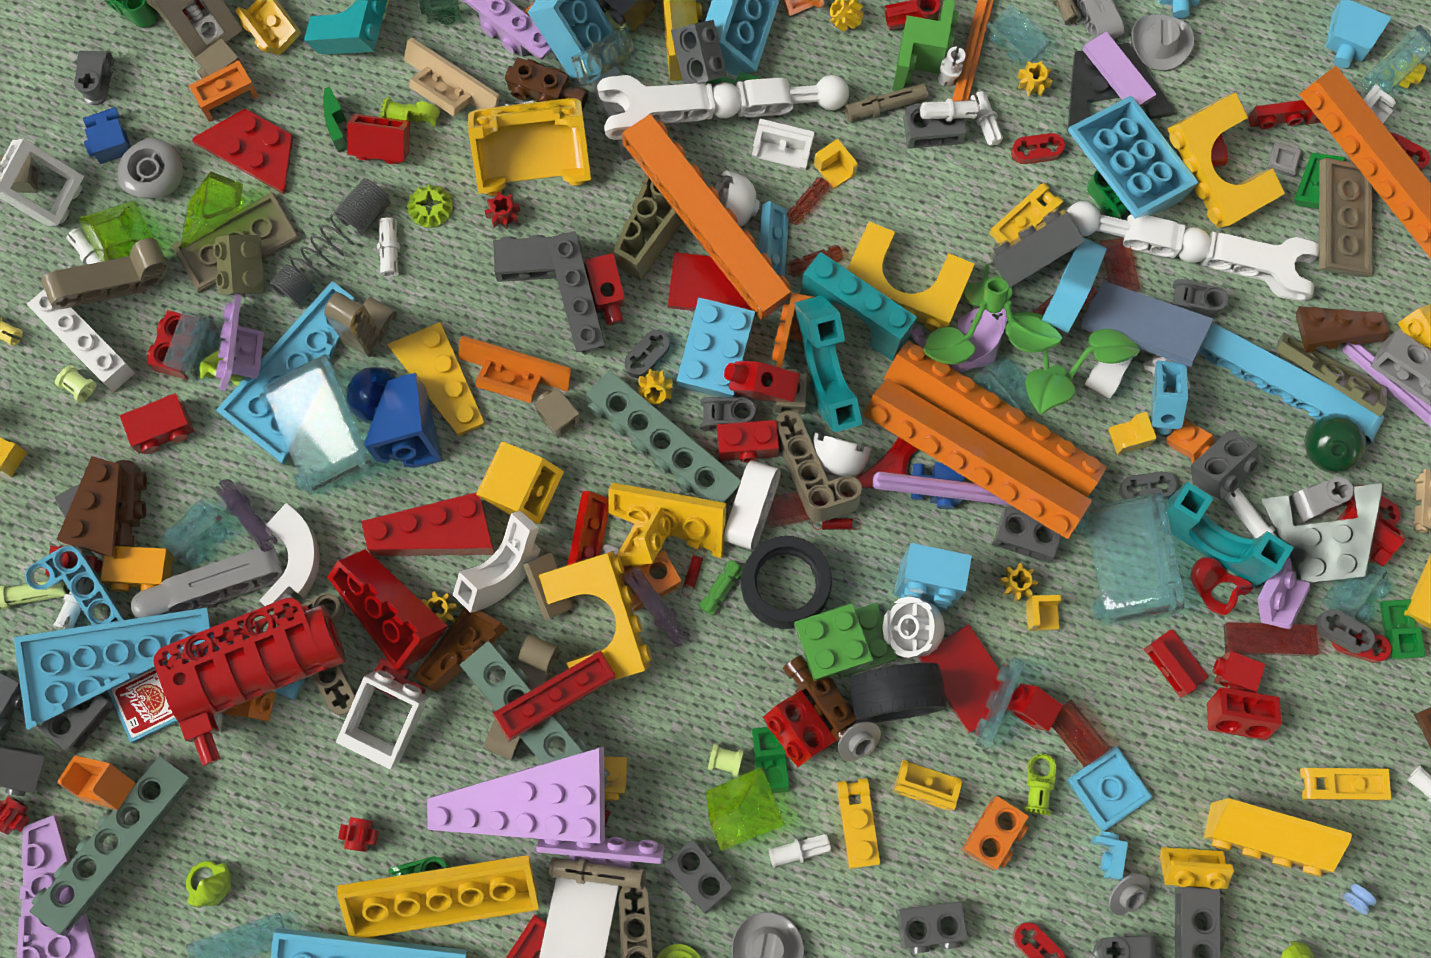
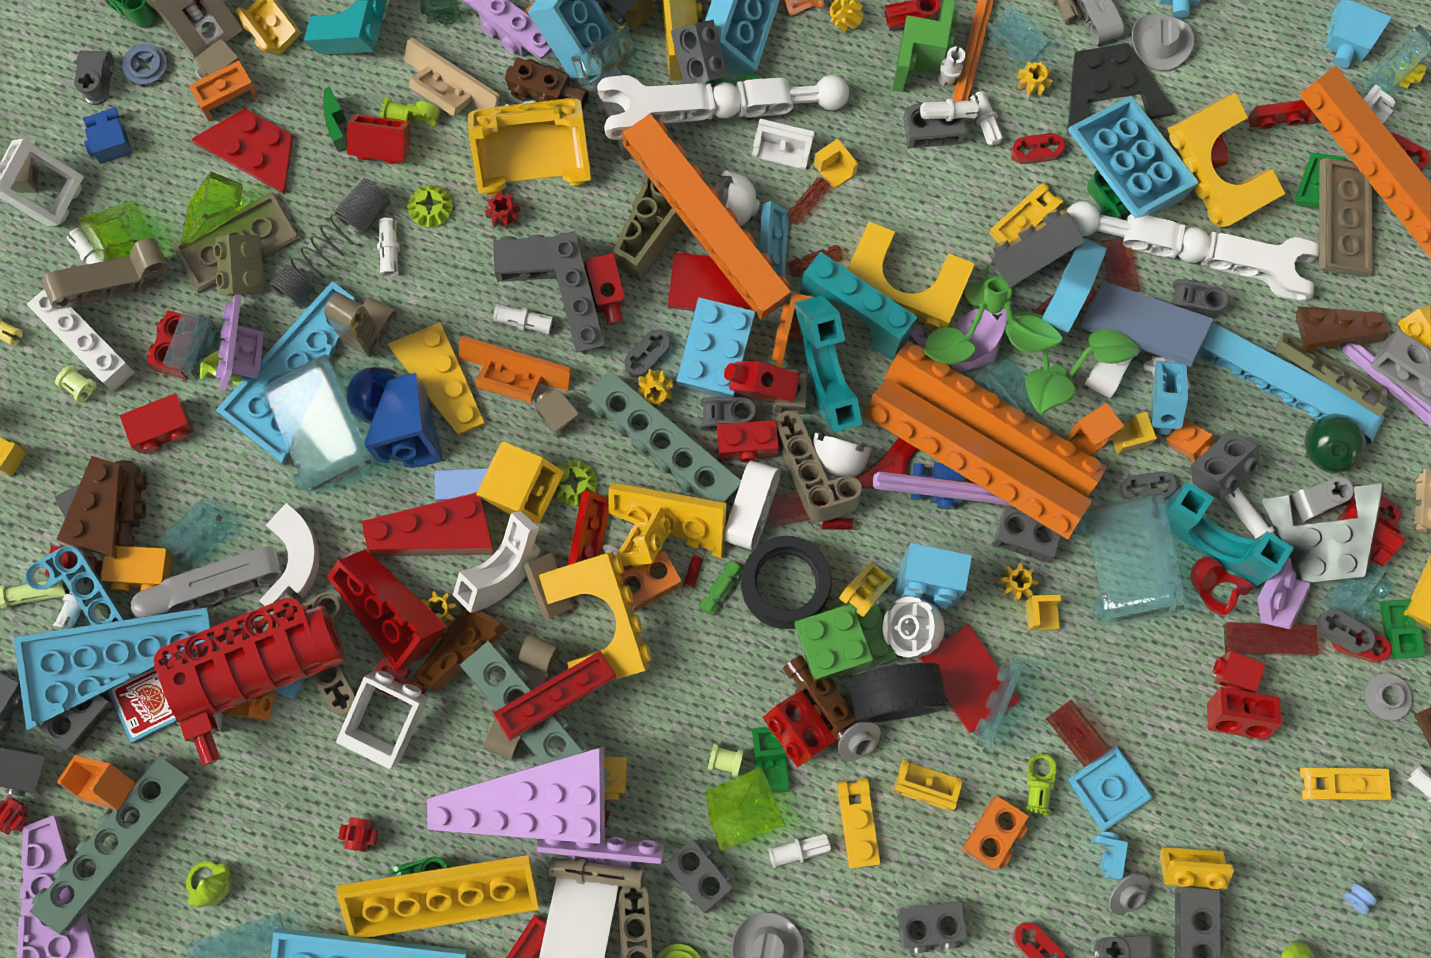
light grey hat [117,138,183,198] -> none
clear purple pin [215,479,278,552] -> none
pin [624,568,690,647] -> none
dark tan pin [844,83,928,122] -> none
red brick [1006,683,1063,732] -> none
lavender tile [1082,31,1157,107] -> none
red panel [1144,629,1208,698] -> none
yellow slope [1204,798,1352,877] -> none
light grey tile [1266,142,1302,177] -> none
none -> sand blue gear [122,44,168,87]
none -> light blue tile [435,468,488,502]
none -> white pin [493,303,553,334]
none -> lime gear [554,460,597,506]
none -> yellow plate [839,562,895,617]
none -> orange panel [1066,402,1124,456]
none -> light grey piece [1364,673,1412,721]

